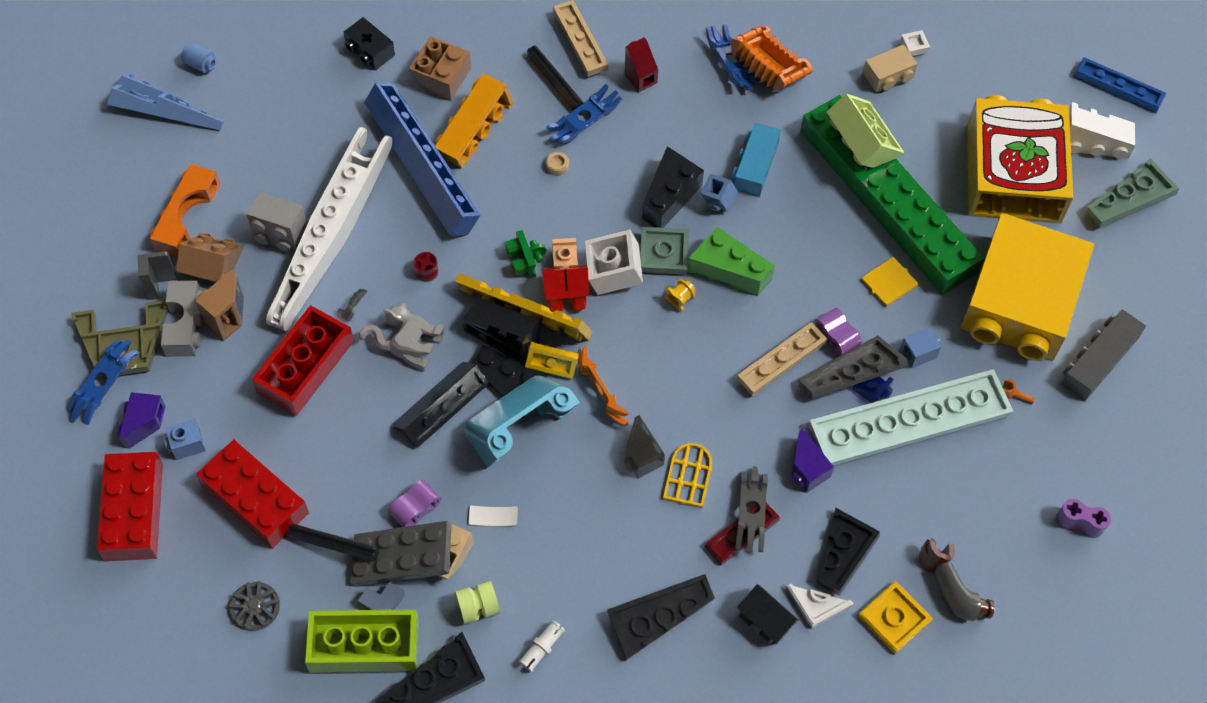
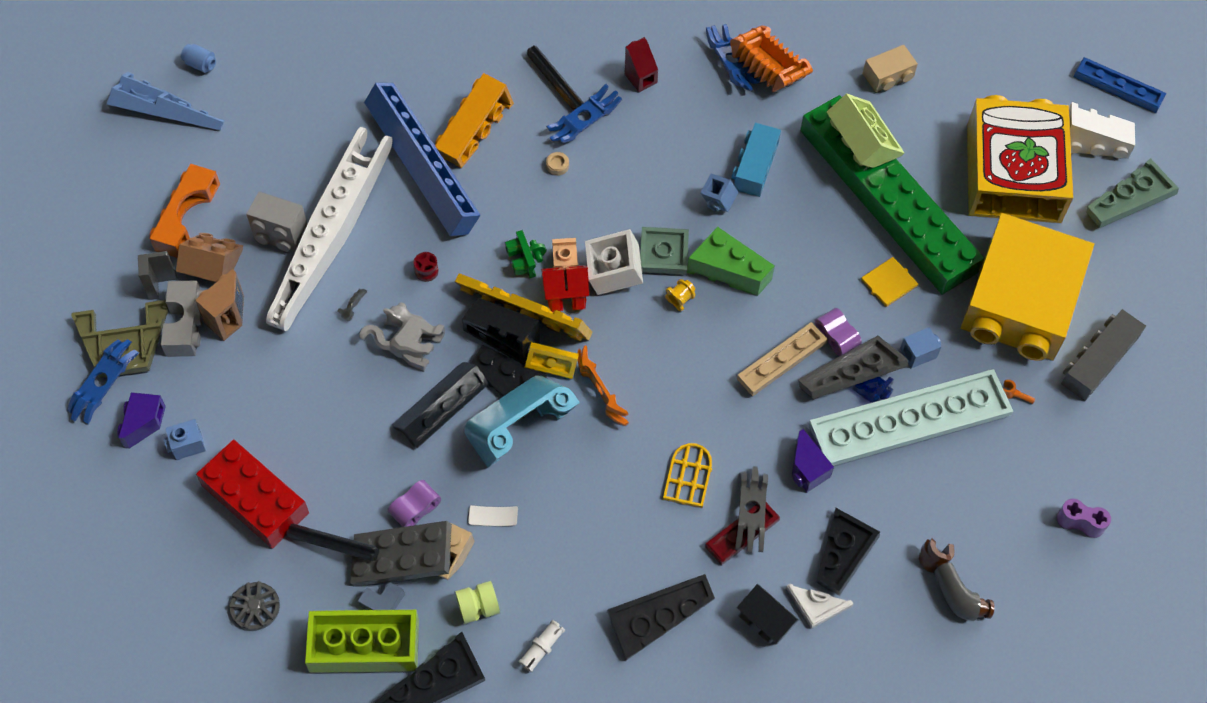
red brick [97,452,163,562] -> none
red brick [252,305,354,416] -> none
black brick [343,17,395,70] -> none
medium nougat slope [409,36,471,101] -> none
tan plate [553,0,608,77] -> none
clear smoke slope [624,415,665,479] -> none
black wedge [642,146,704,228] -> none
yellow tile [858,581,933,654] -> none
white plate [900,30,930,56] -> none

